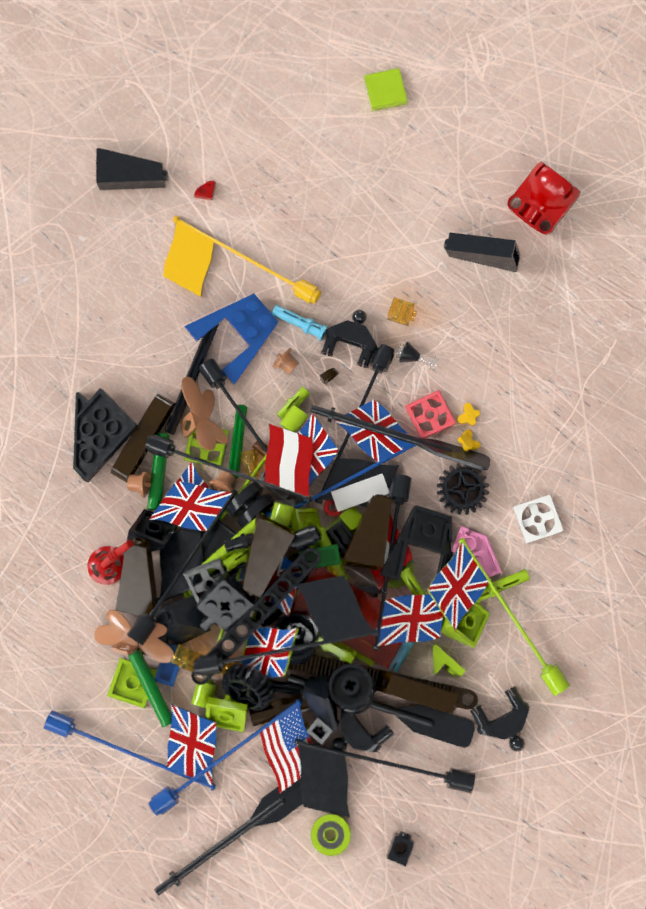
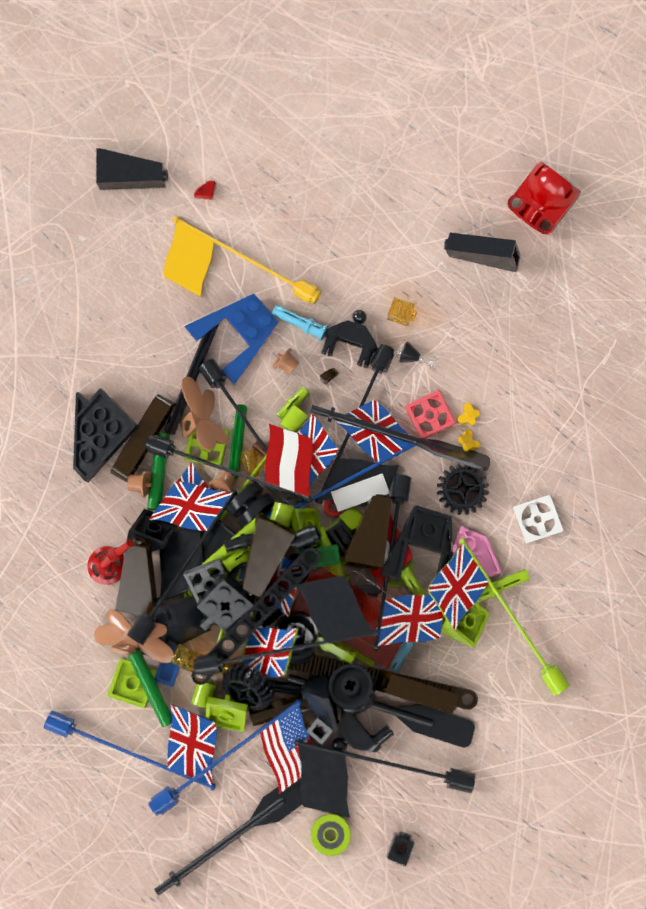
lime tile [364,68,407,111] -> none
lime slope [431,644,466,677] -> none
black connector [470,686,530,752] -> none

